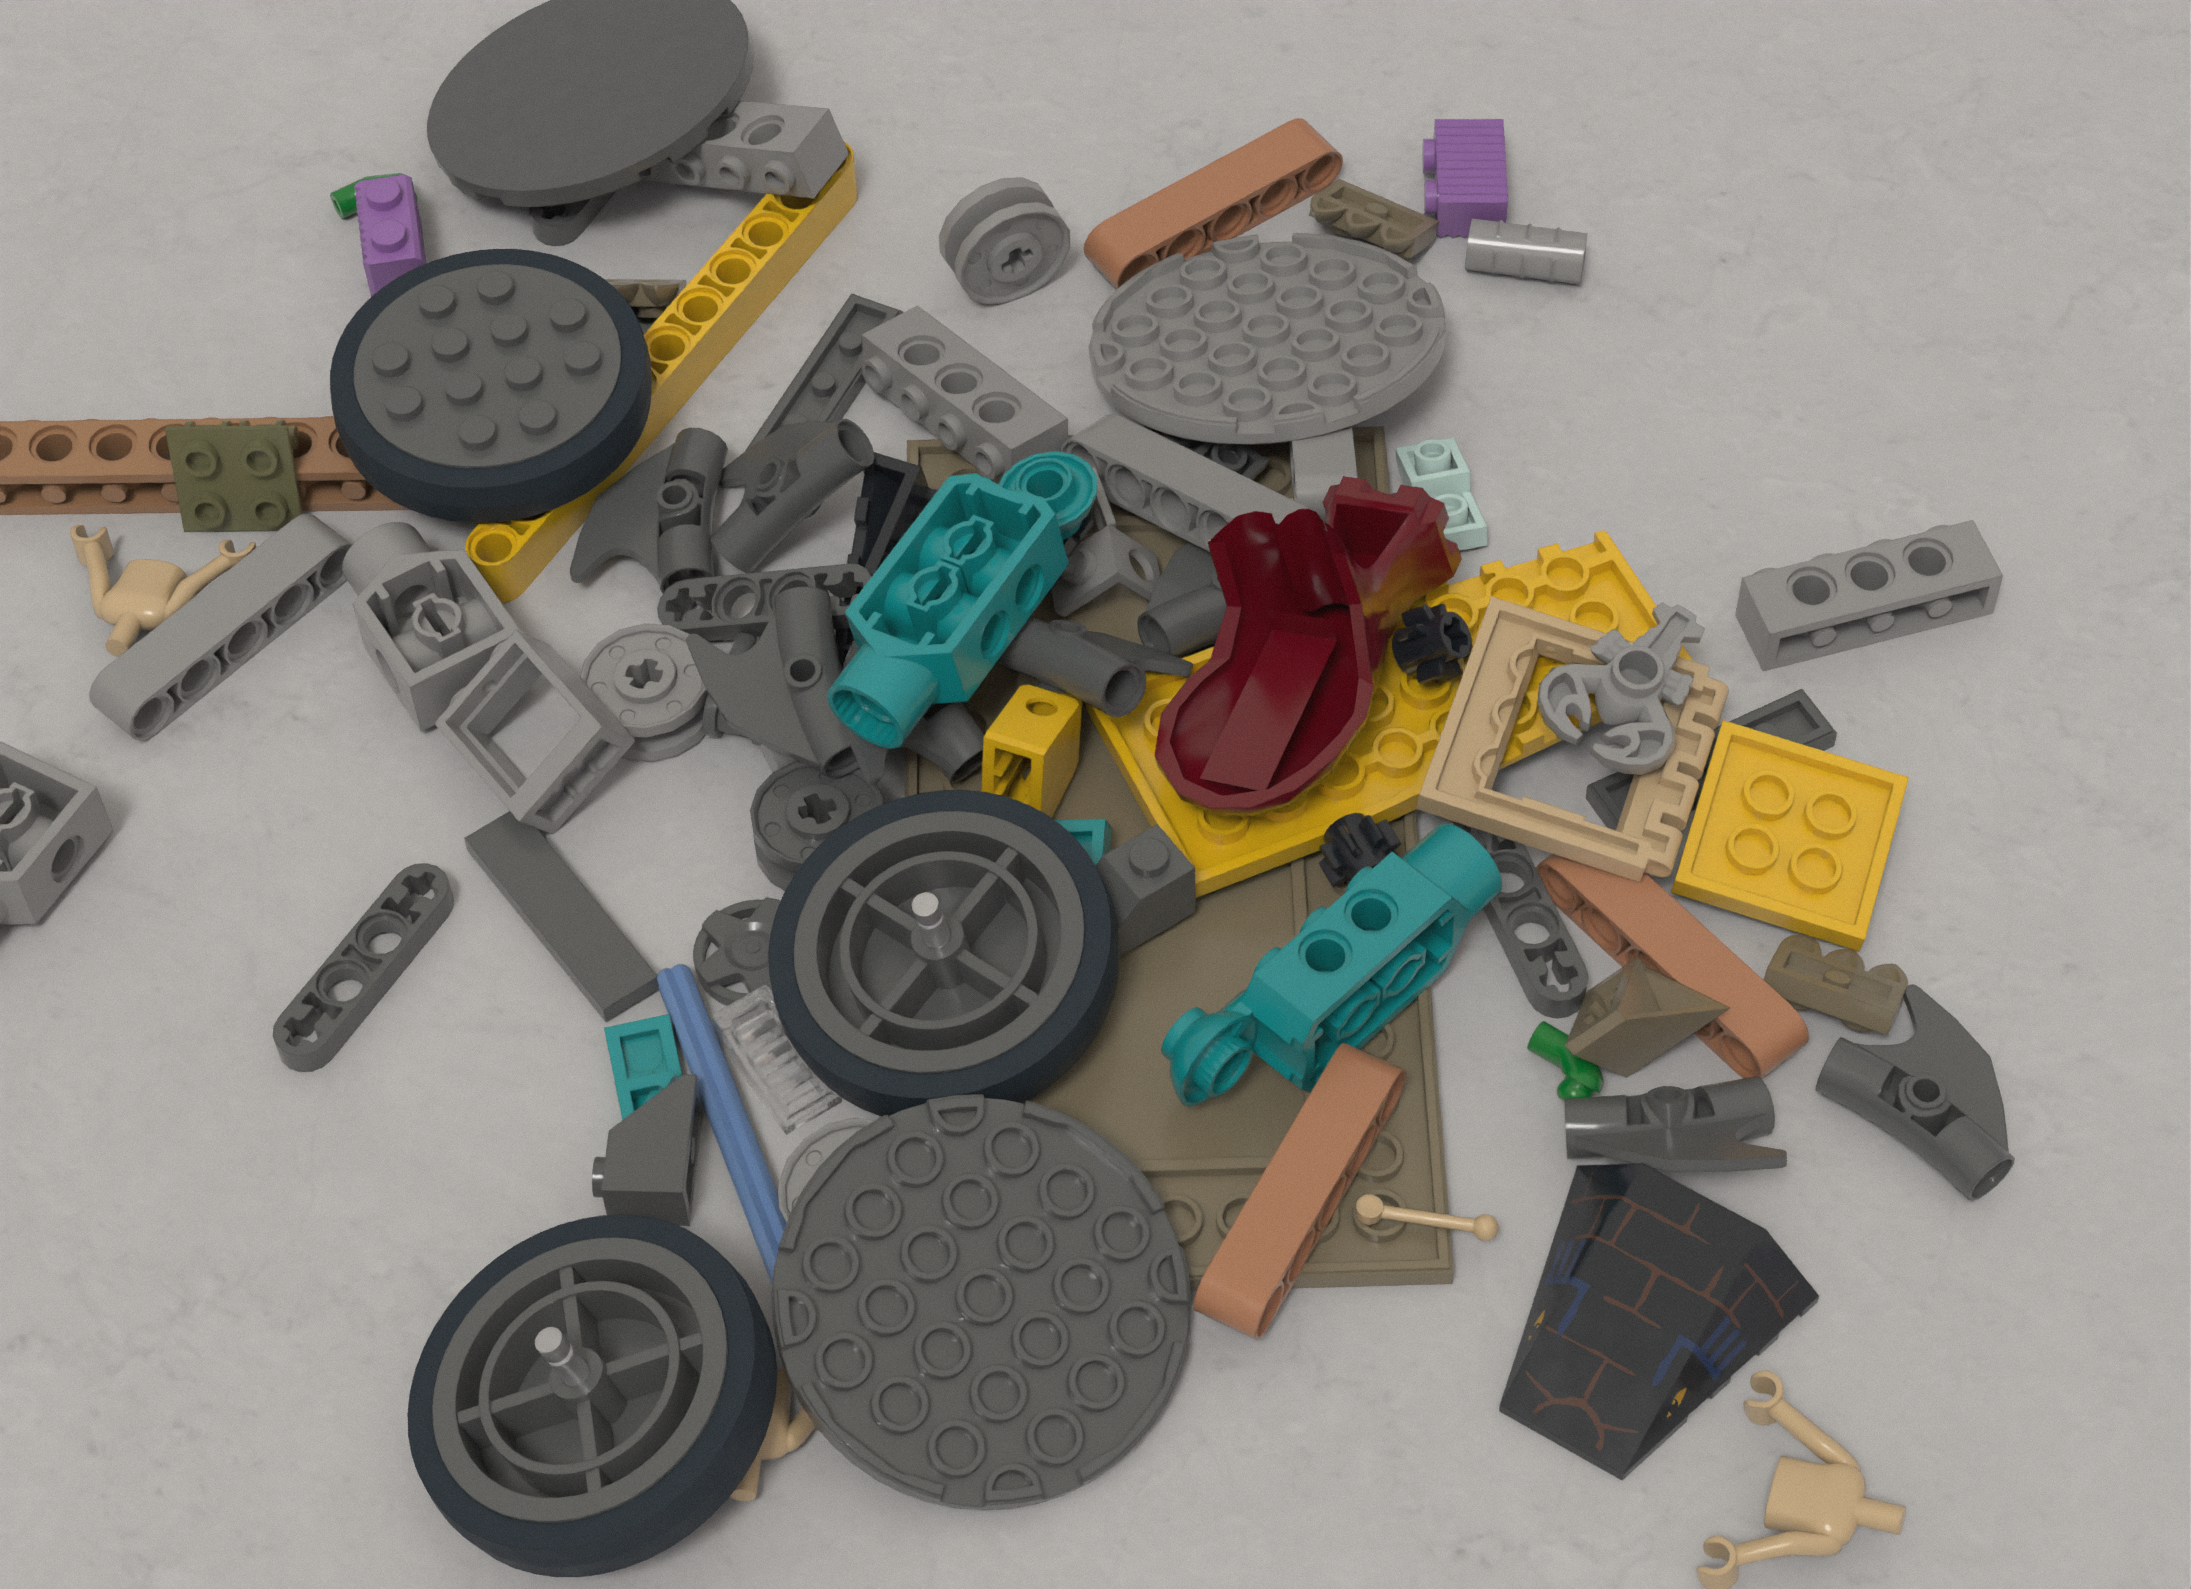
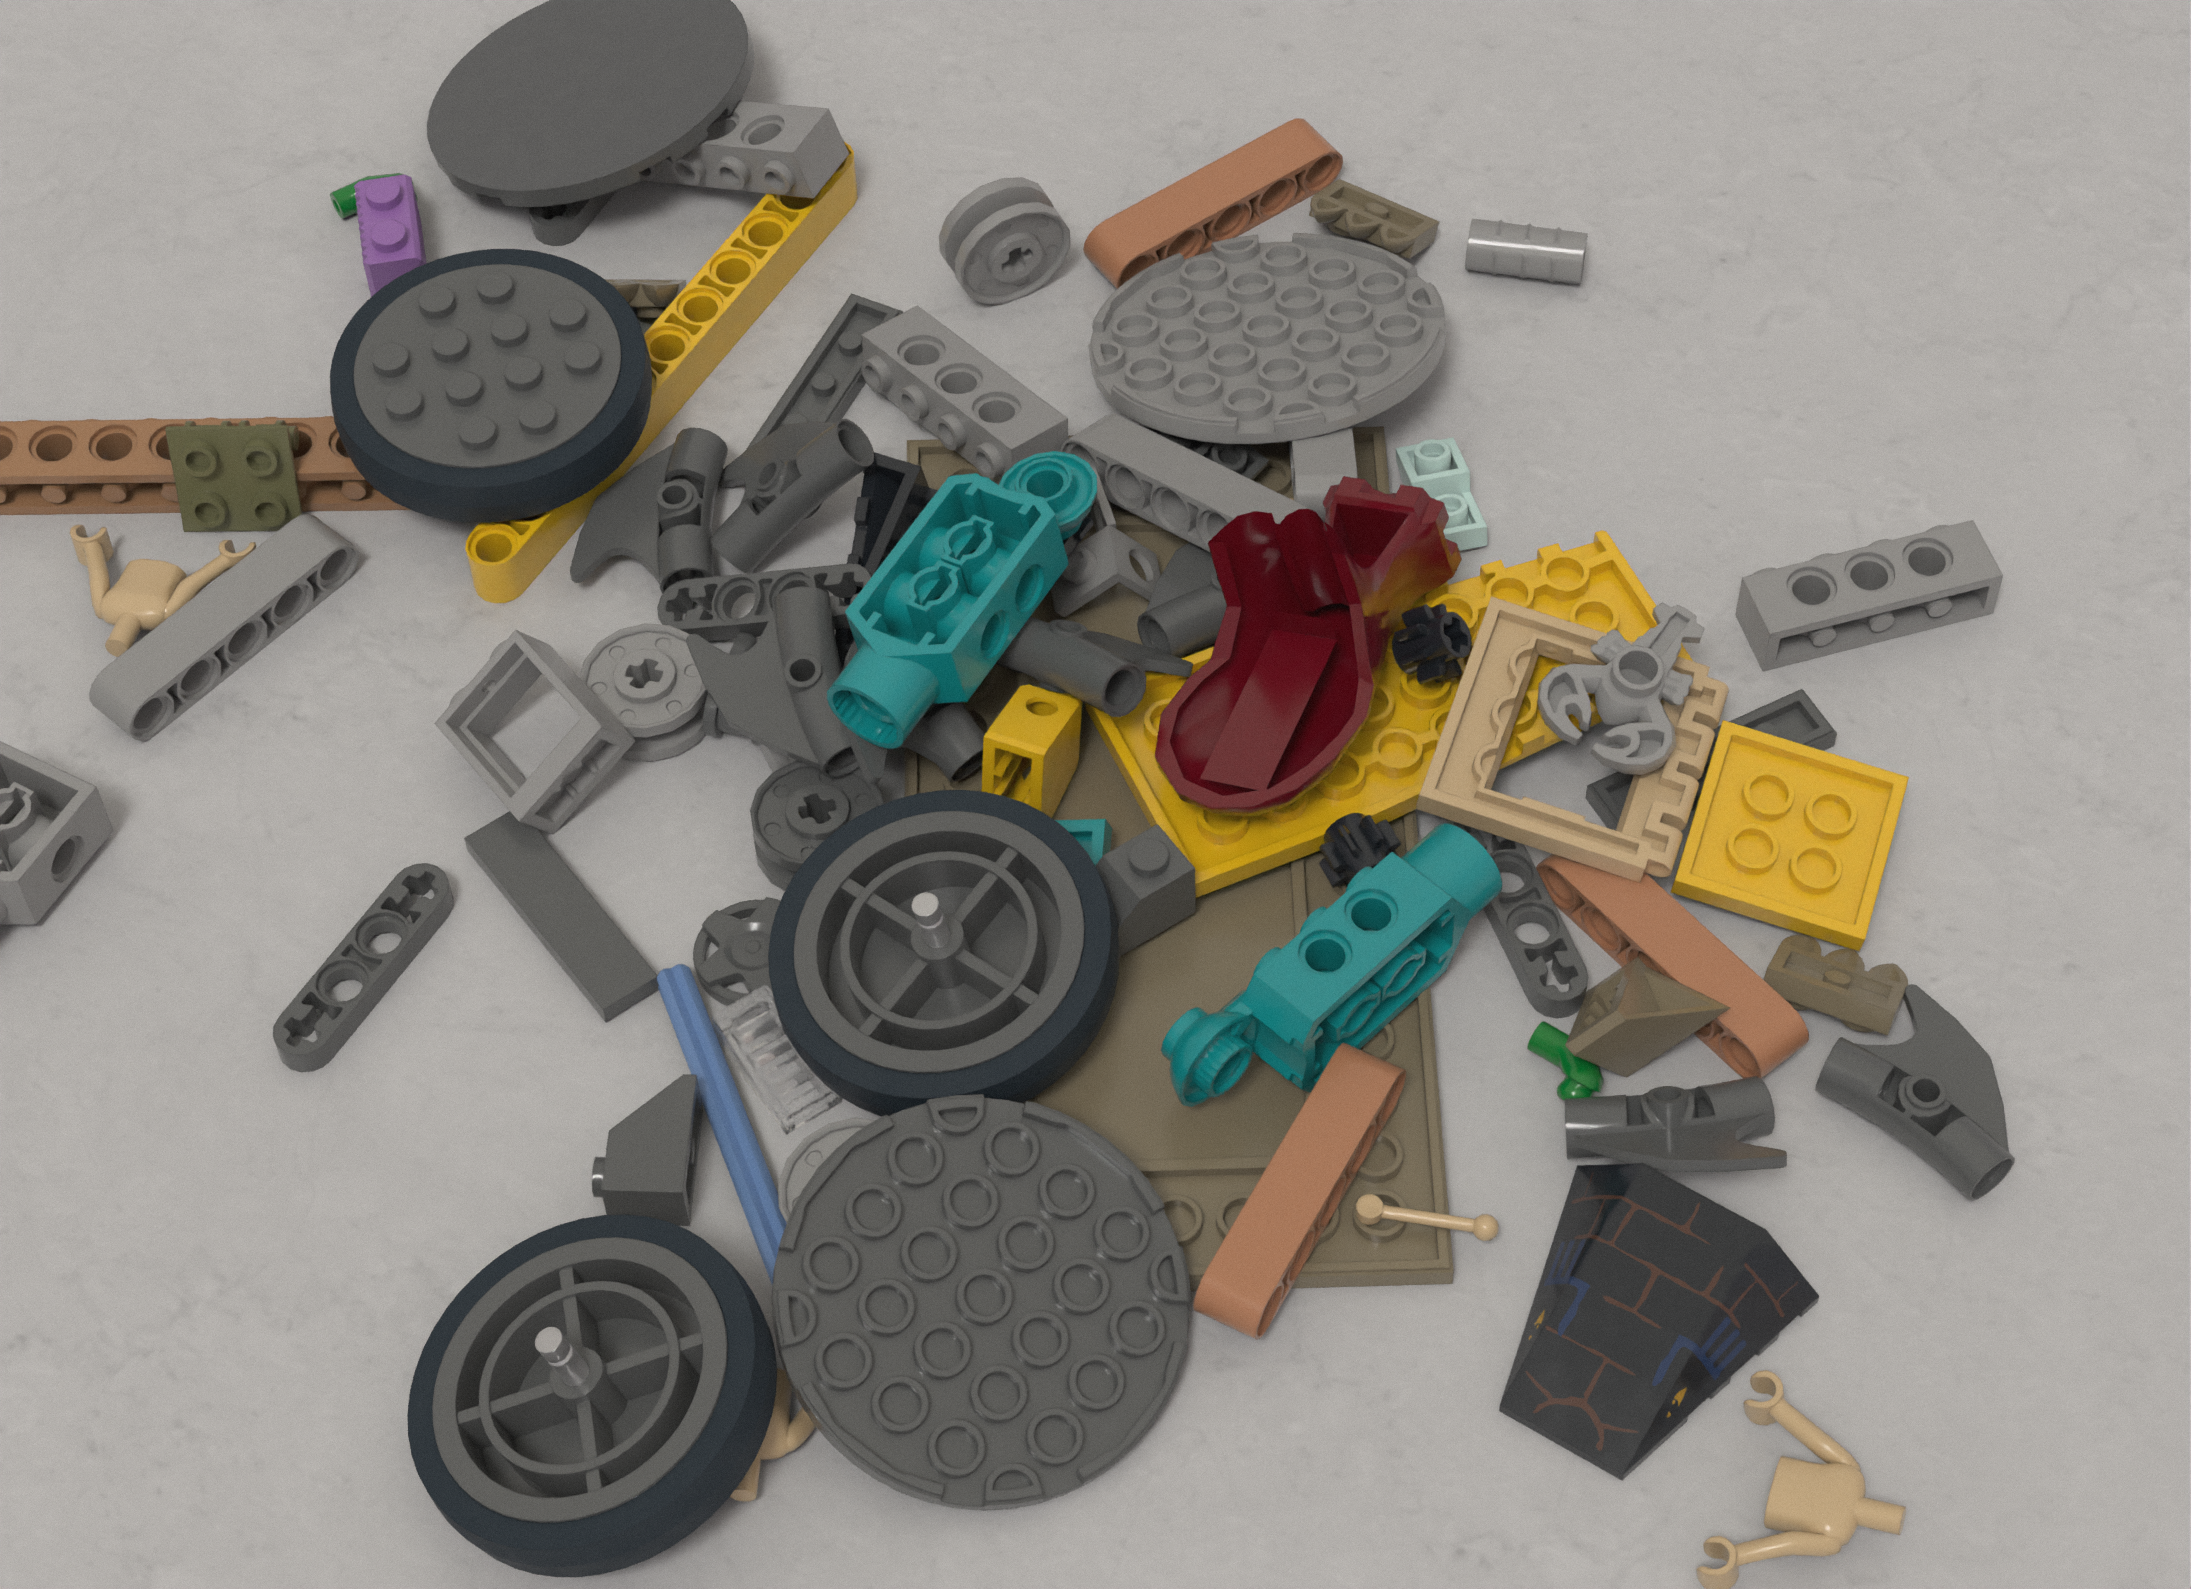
light grey brick [342,522,522,732] -> none
teal slope [604,1014,682,1120] -> none
medium lavender brick [1422,119,1508,238] -> none

